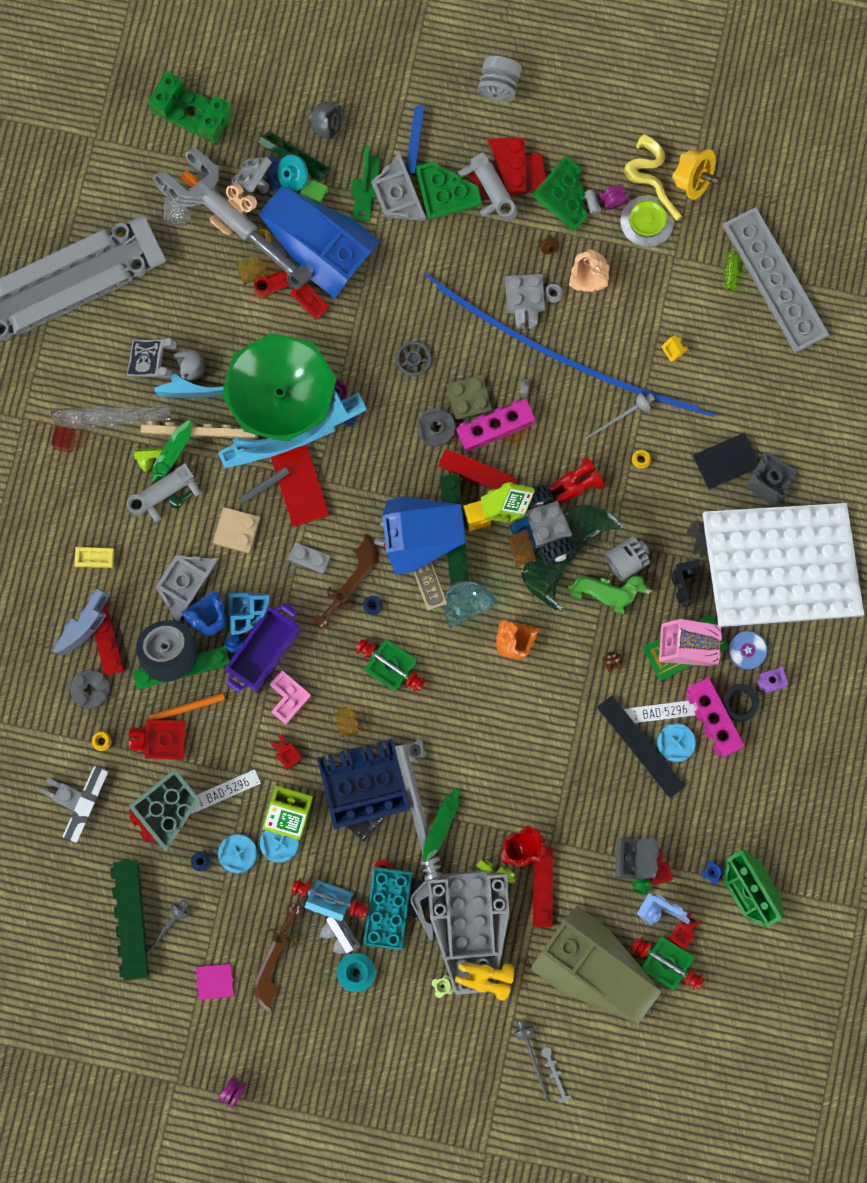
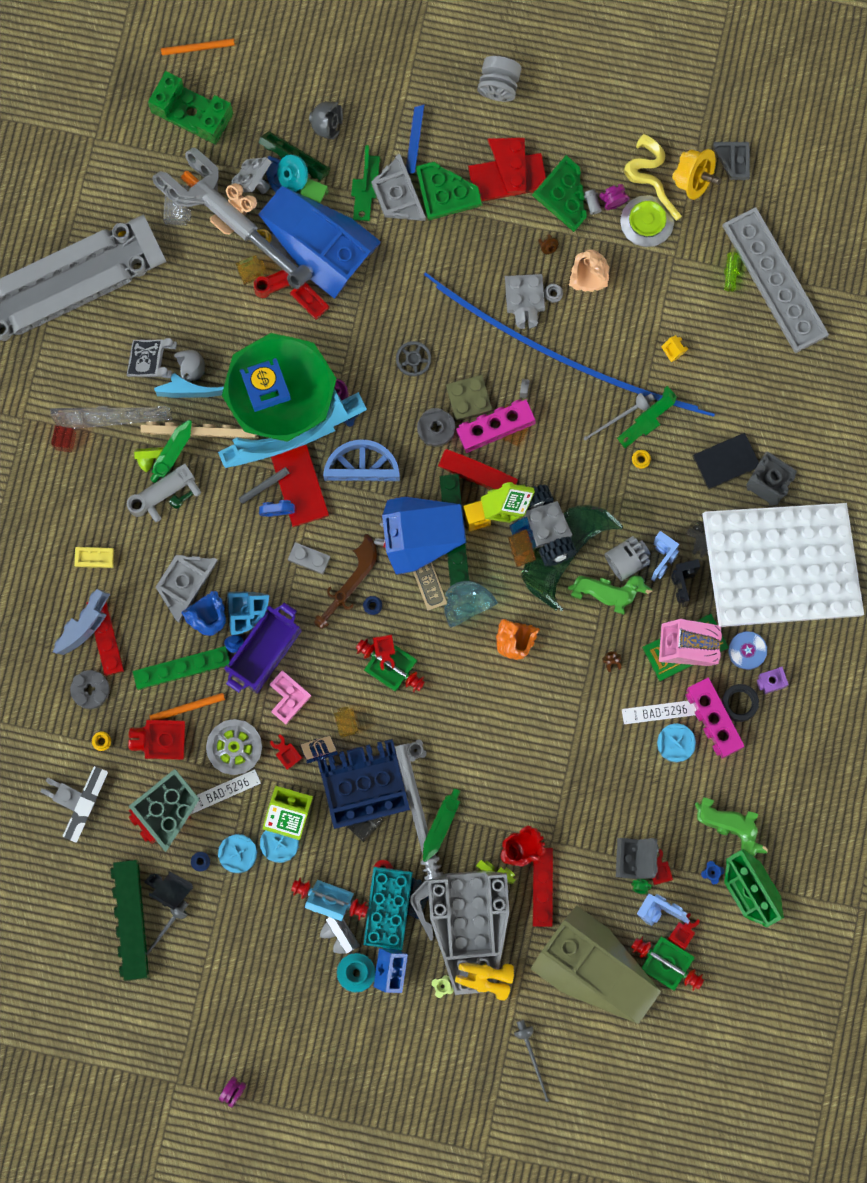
black wheel [136,620,197,682] -> none
dark pink piece [196,964,234,1000] -> none
tan plate [213,507,260,554] -> none
reddish brown sword [254,902,302,1012] -> none
light grey piece [458,152,517,221] -> none
light grey piece [541,1047,572,1103] -> none
red piece [549,456,605,504] -> none
black tile [597,695,685,799] -> none
none -> black piece [144,871,193,910]
none -> orange bar [161,38,235,56]
none -> flat silver piece [206,719,262,775]
none -> blue container [240,358,291,412]
none -> blue plate [259,500,295,517]
none -> piece [300,735,338,764]
none -> medium blue window [323,440,400,481]
none -> red plate [373,635,395,670]
none -> blue brick [373,948,408,993]
none -> green piece [617,386,677,449]
none -> light blue bracket [651,531,679,581]
none -> bright green animal [695,797,768,856]
none -> dark grey wing [713,142,750,180]

